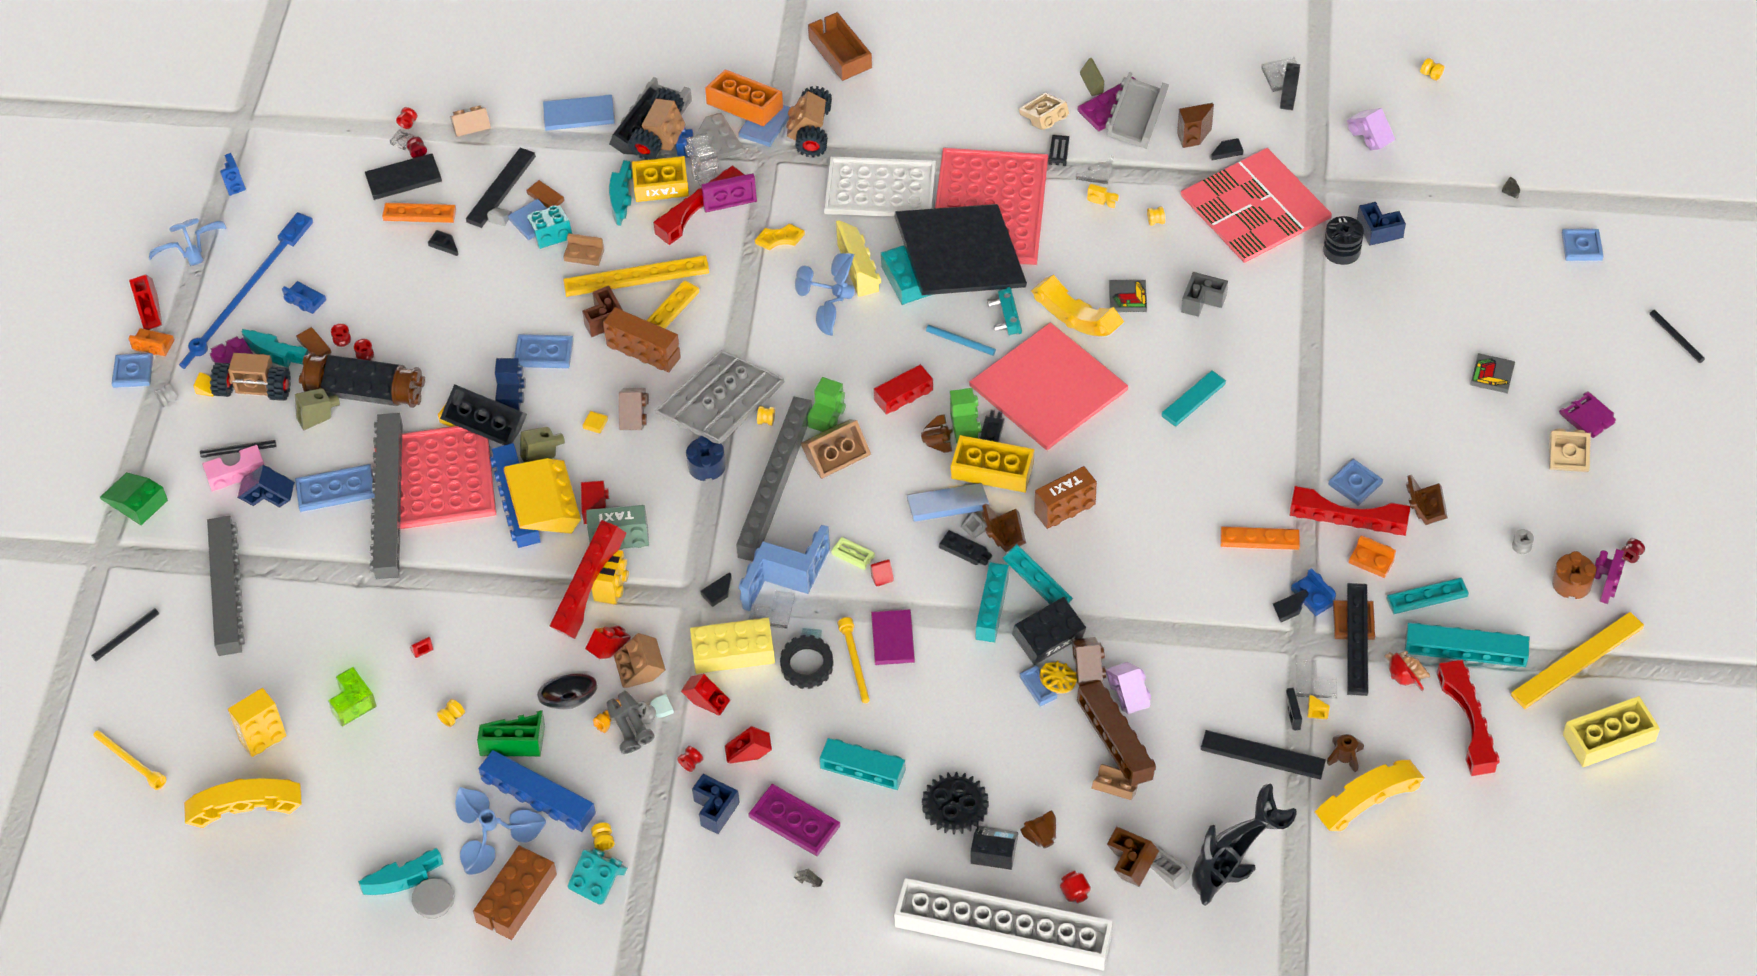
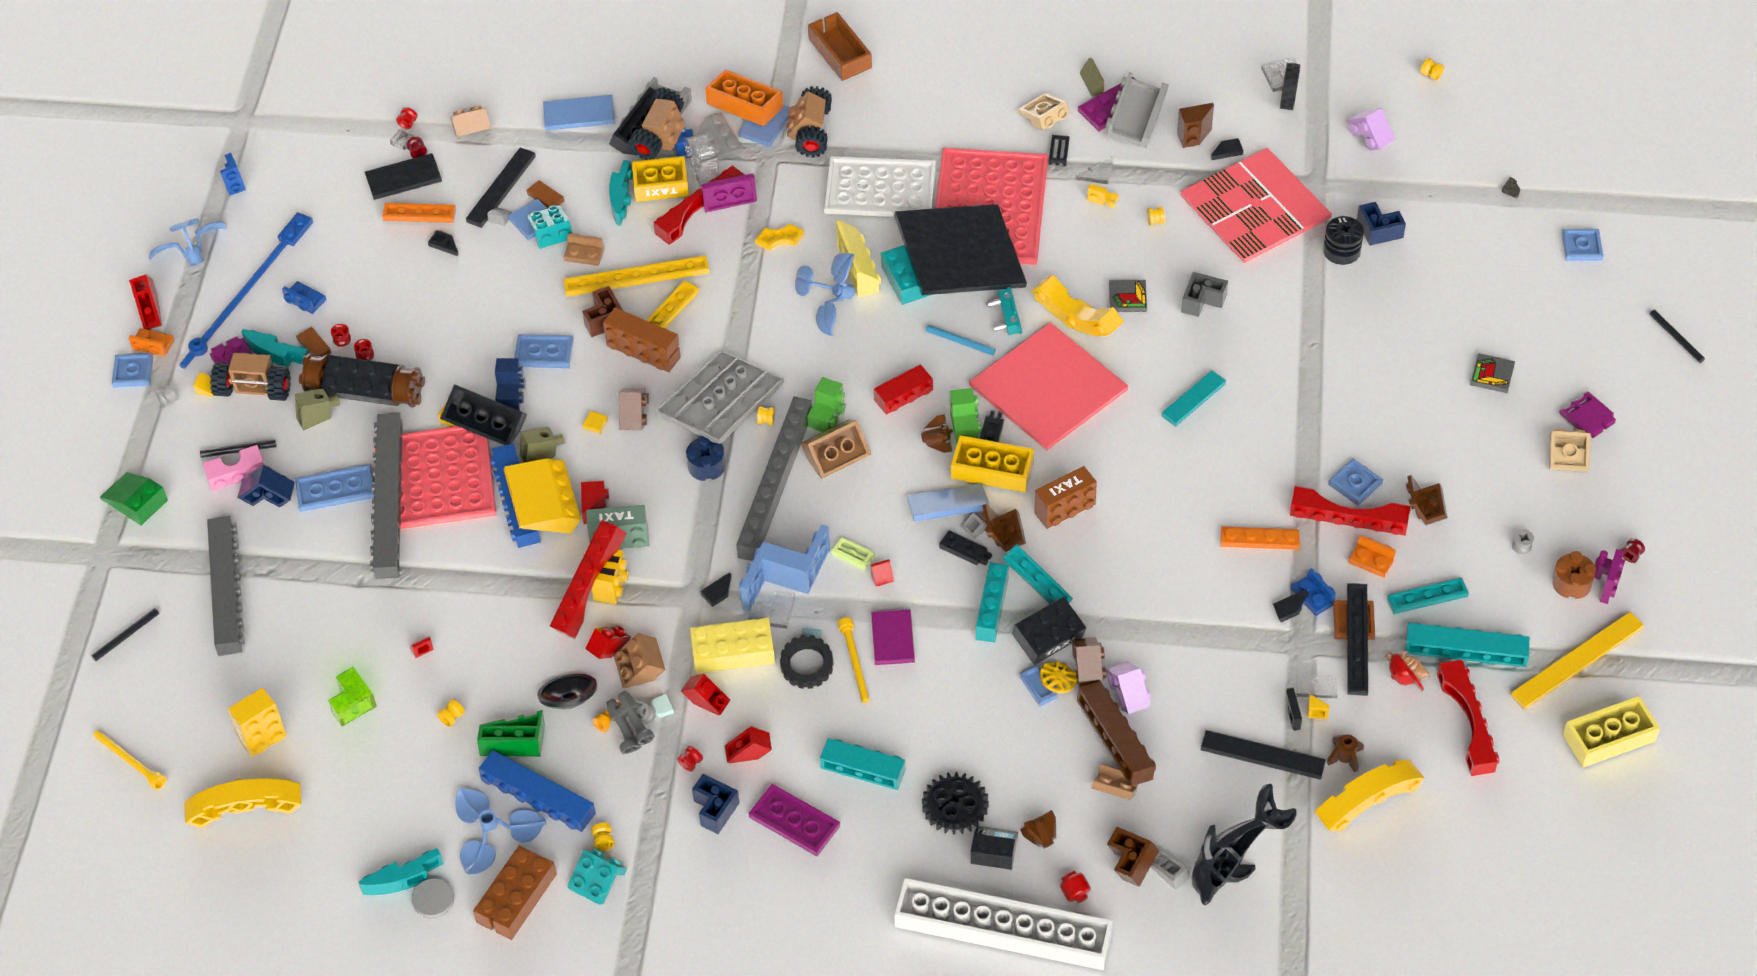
clear smoke tile [794,869,823,887] -> none

